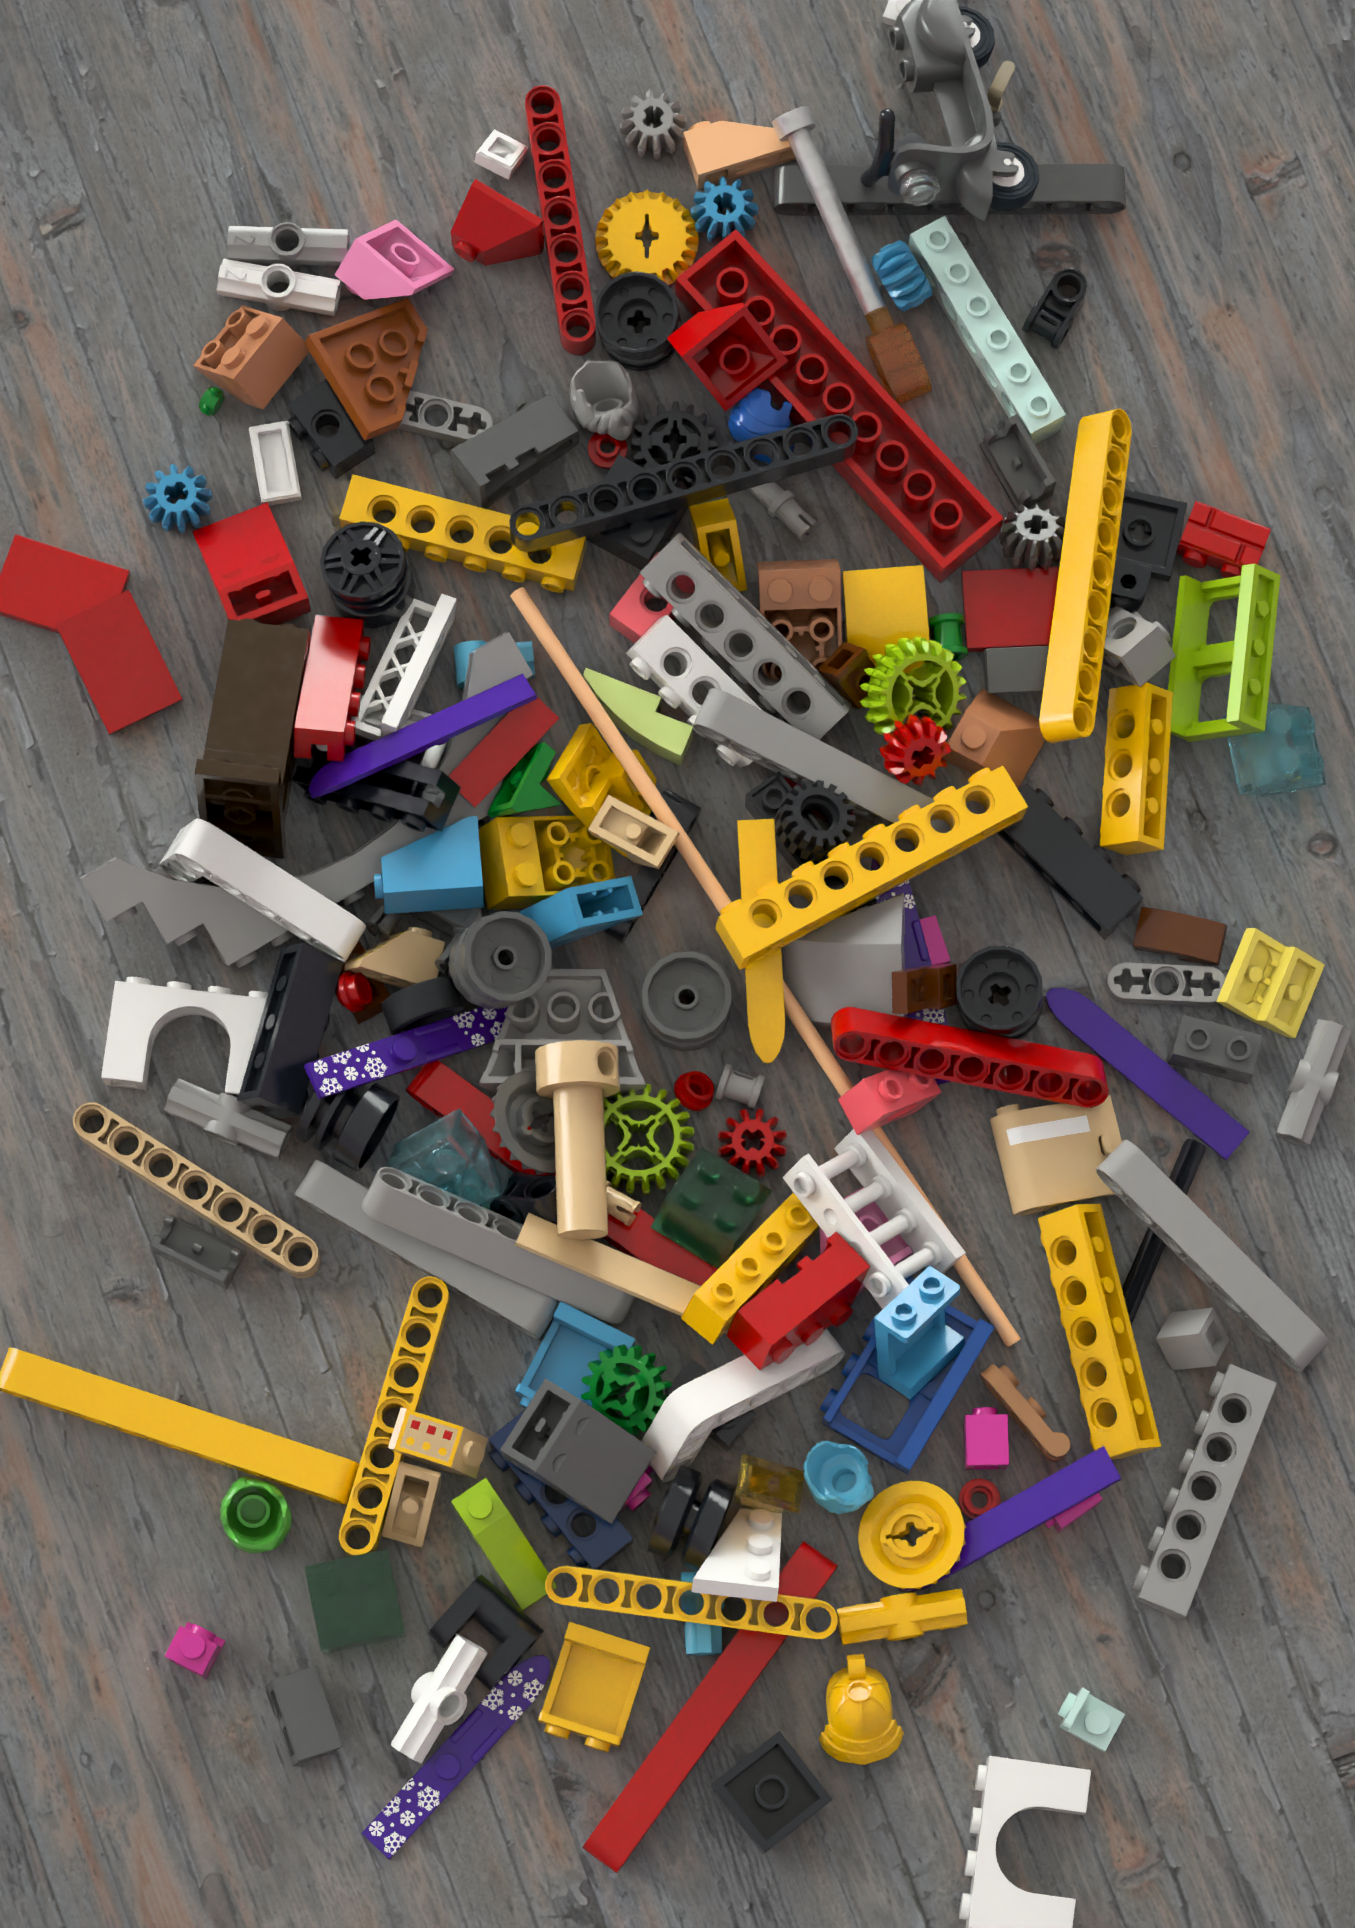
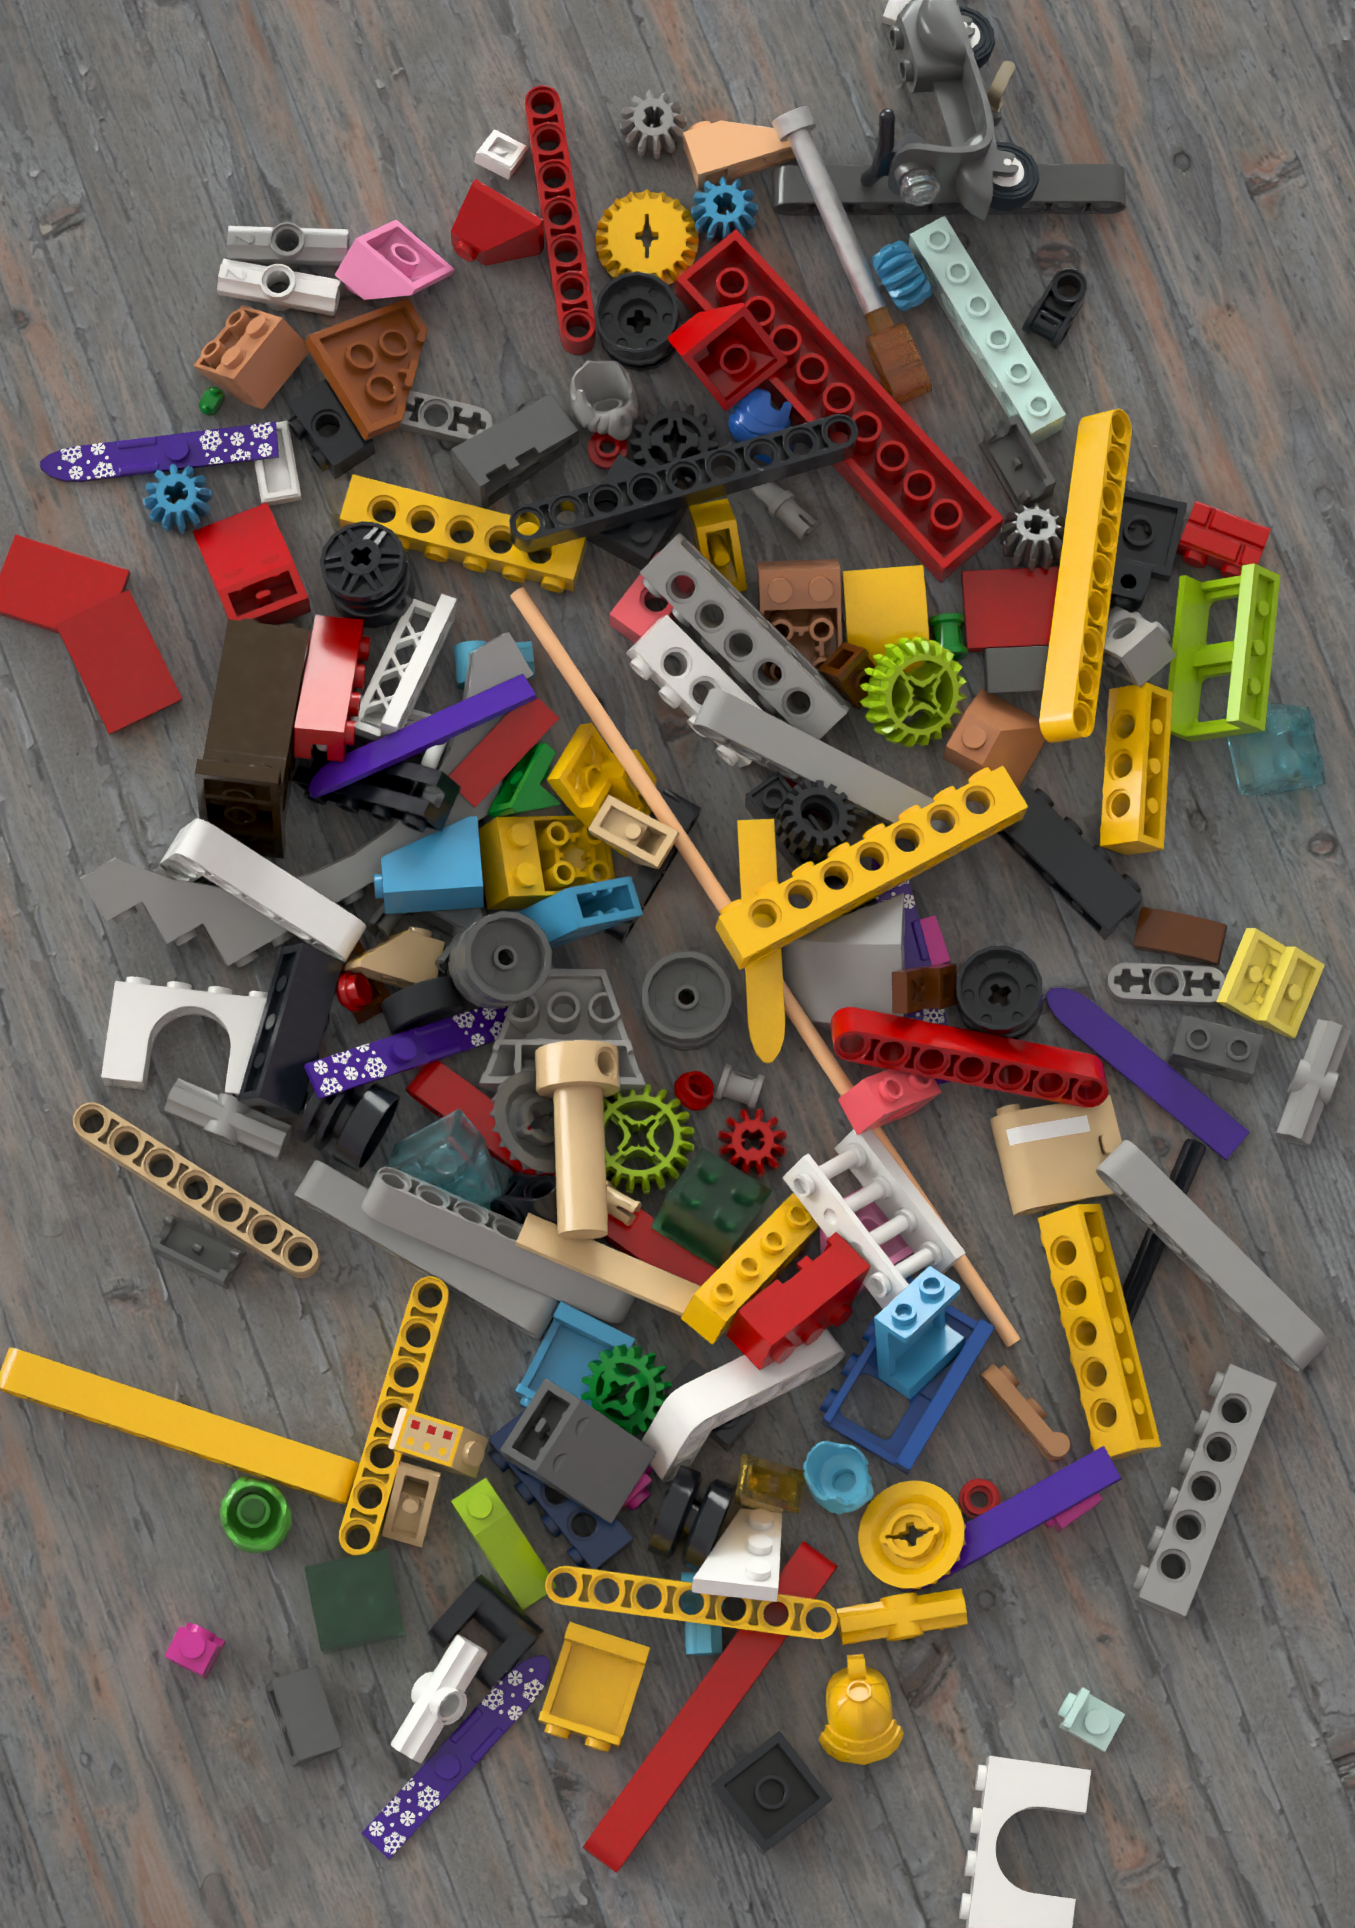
yellowish green slope [583,668,693,766] -> none
red gear [879,714,952,786] -> none
dark pink brick [963,1407,1009,1470] -> none
light grey panel [1156,1307,1229,1370] -> none
none -> dark purple piece [40,422,279,482]

